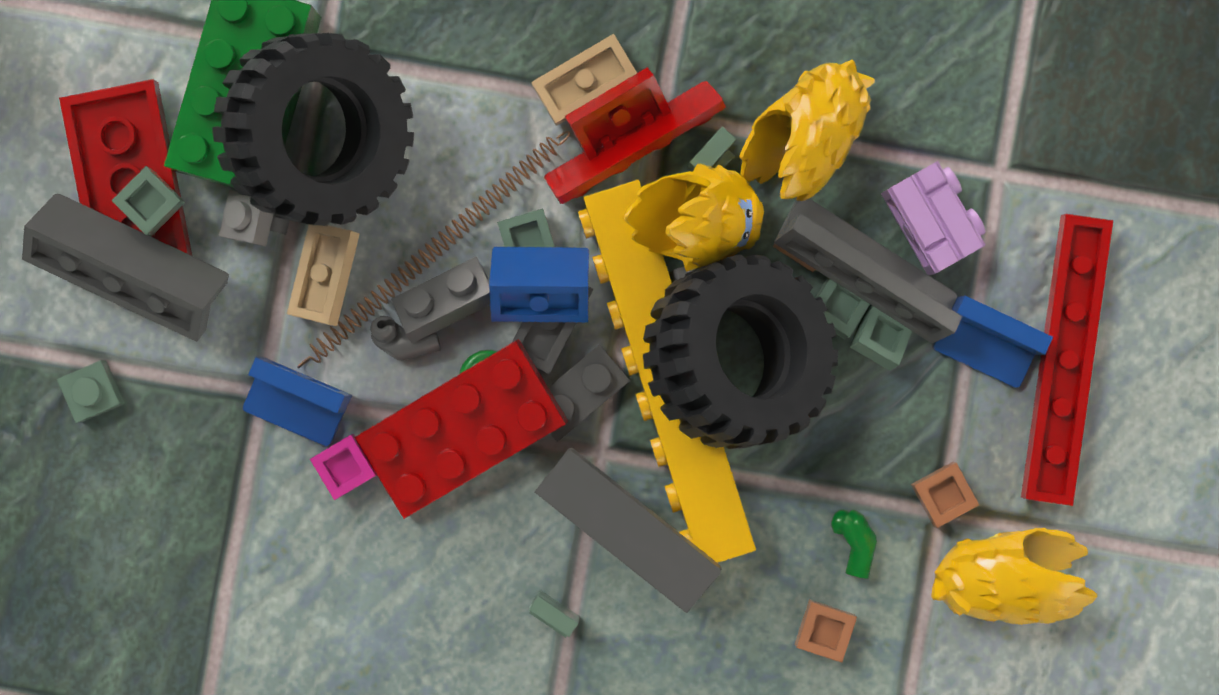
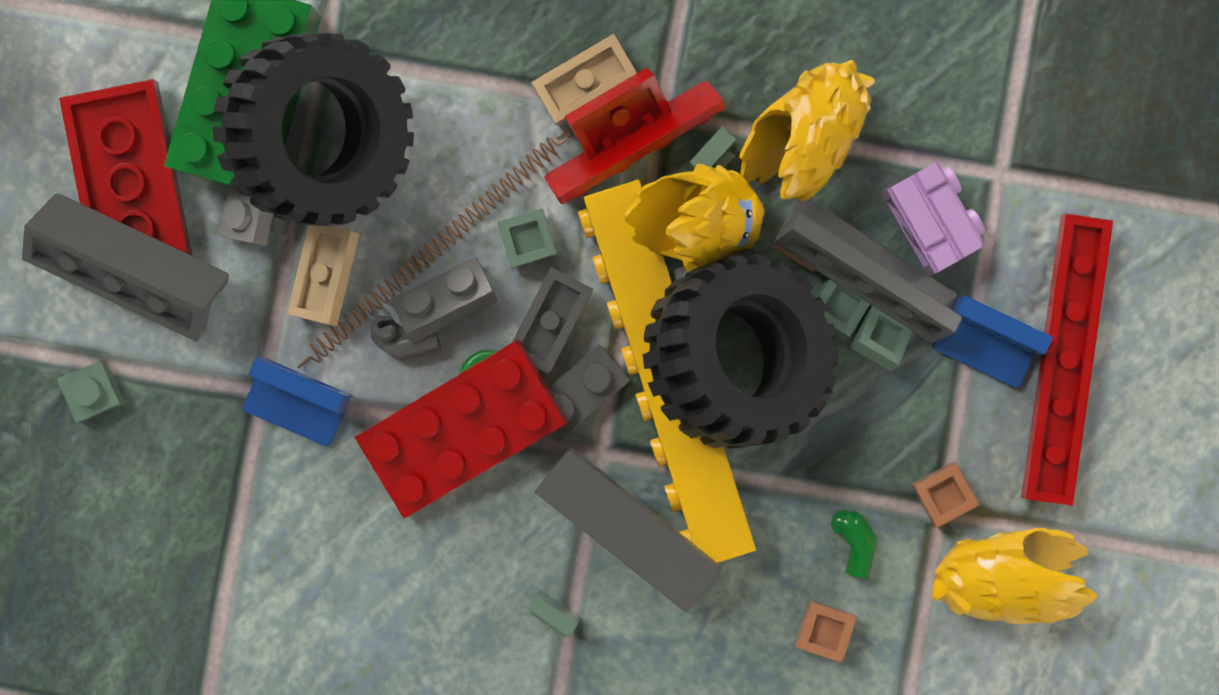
sand green plate [111,166,185,236] -> none
dark pink plate [310,434,377,500] -> none
blue panel [489,247,589,323] -> none

